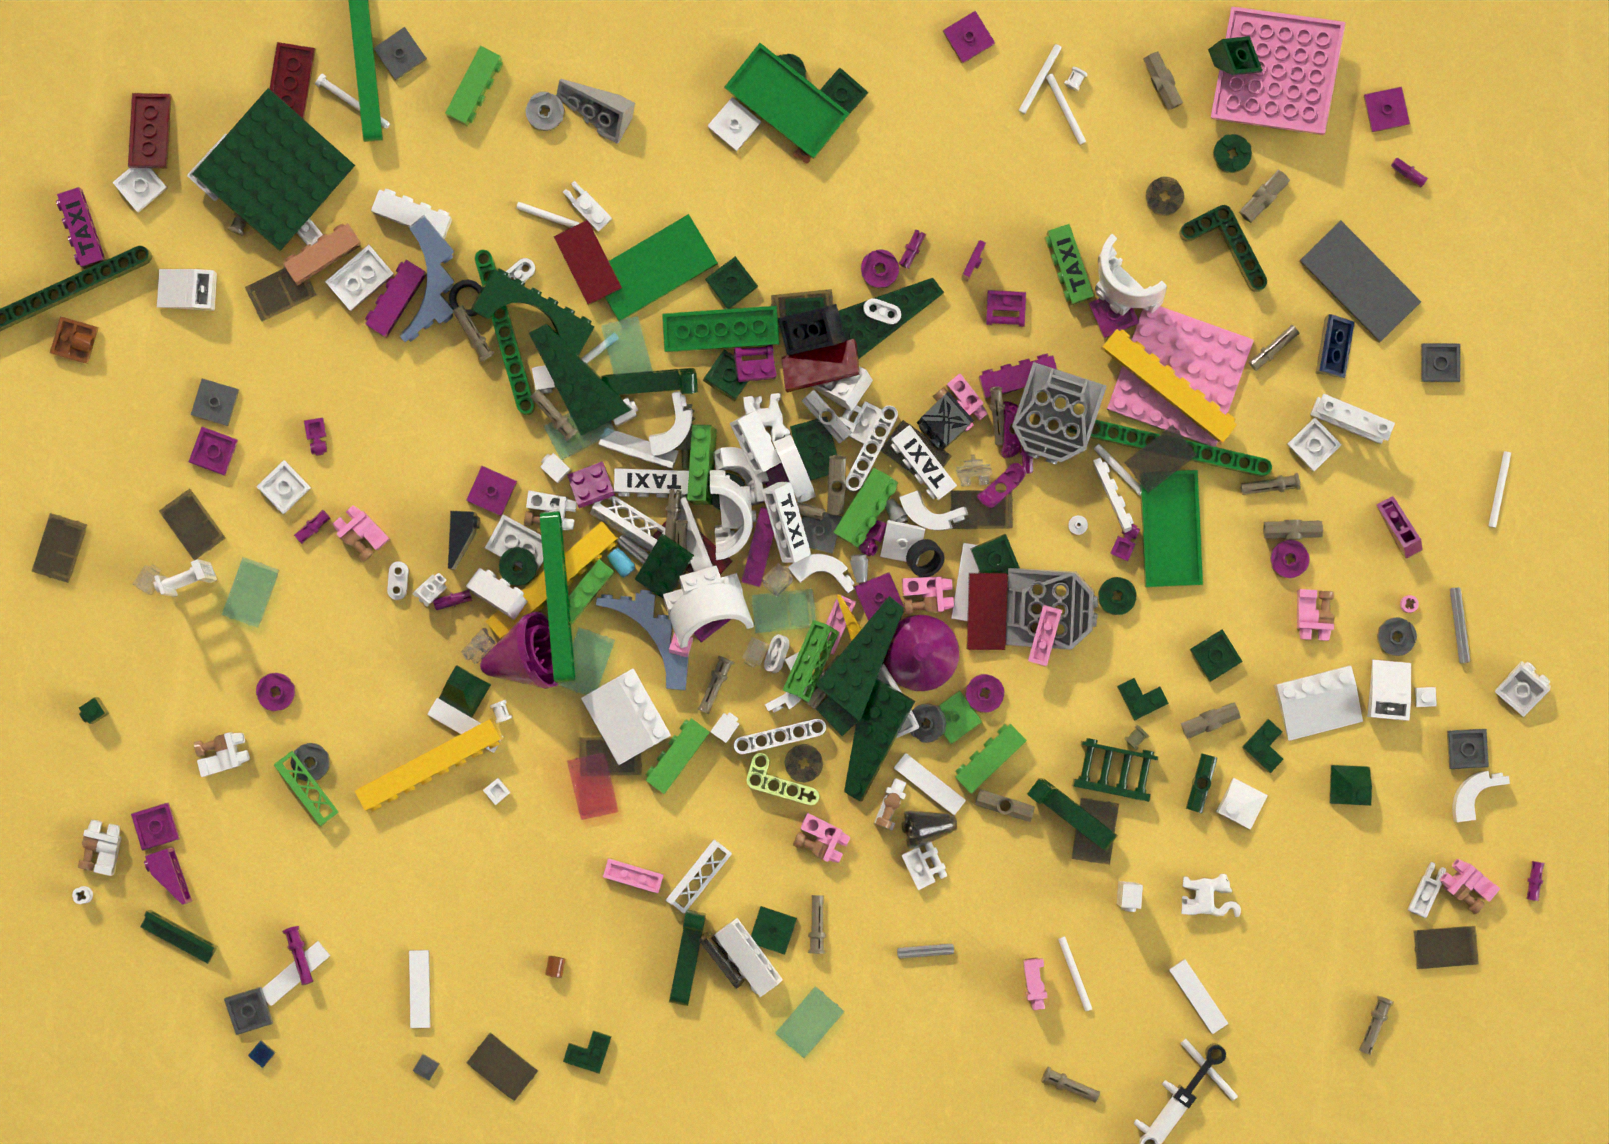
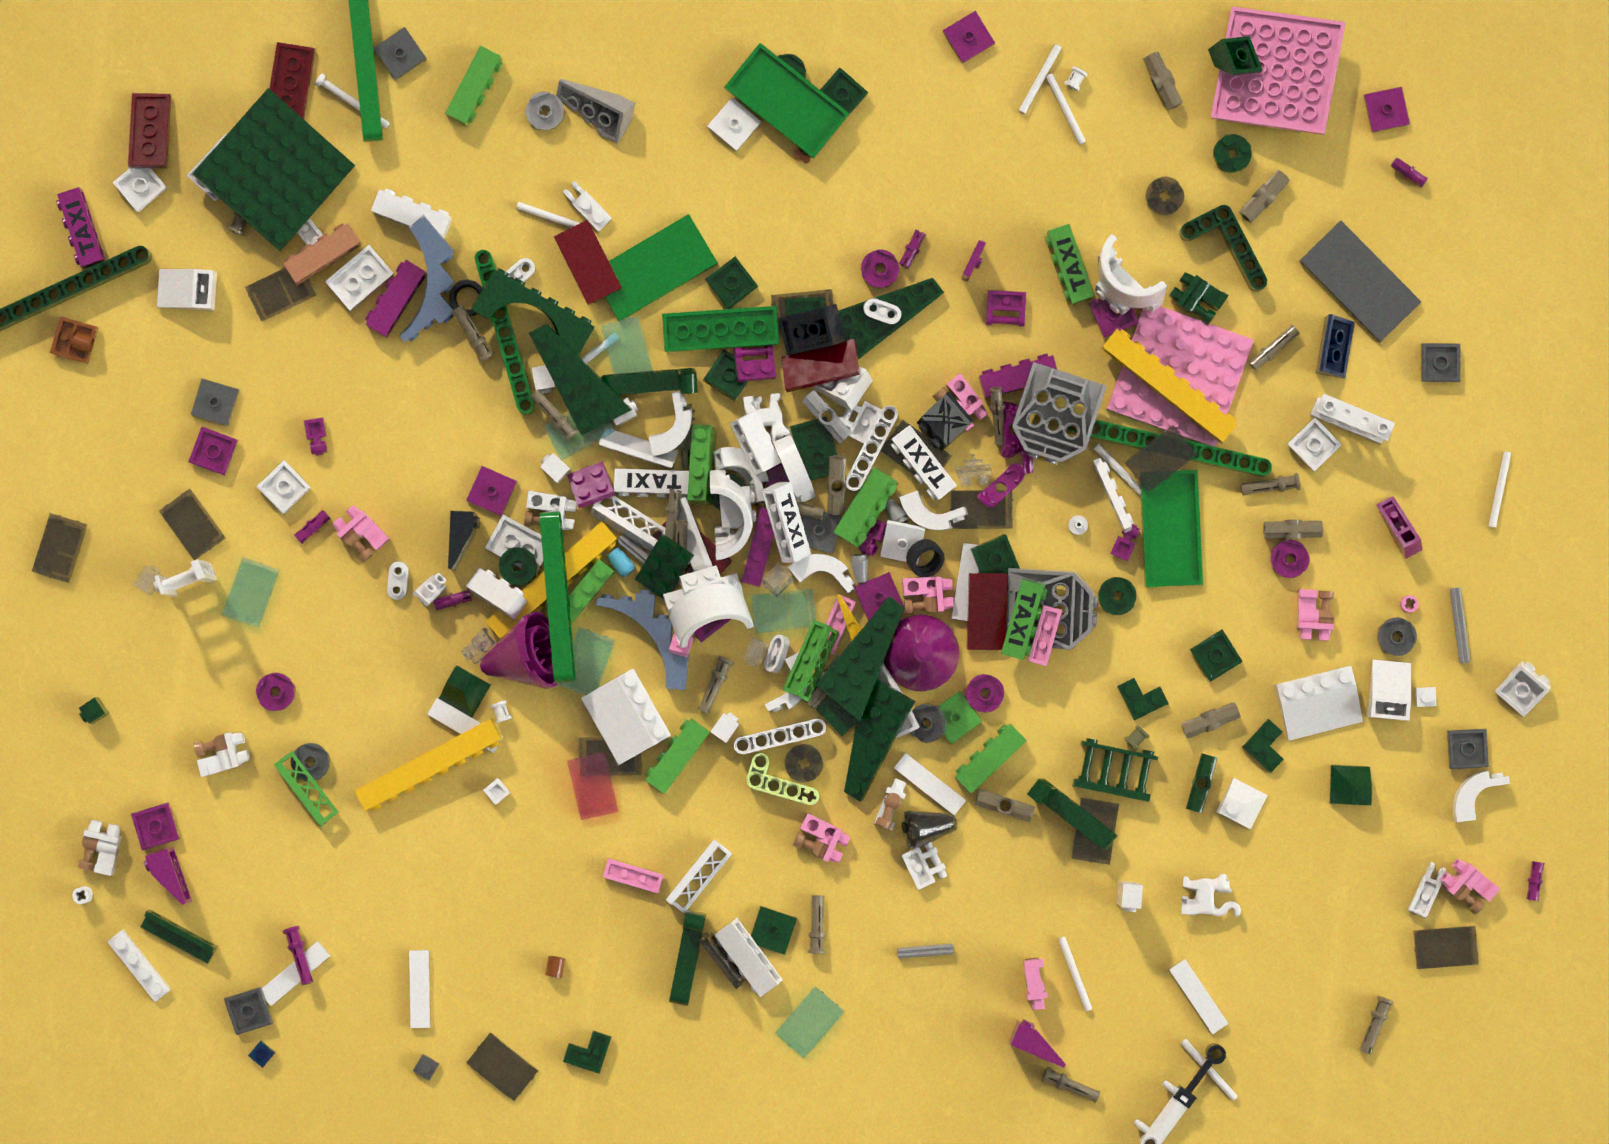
none -> white plate [108,929,171,1002]
none -> bright green brick [1001,578,1047,660]
none -> magenta slope [1009,1019,1066,1068]
none -> dark green hips [1169,272,1229,326]

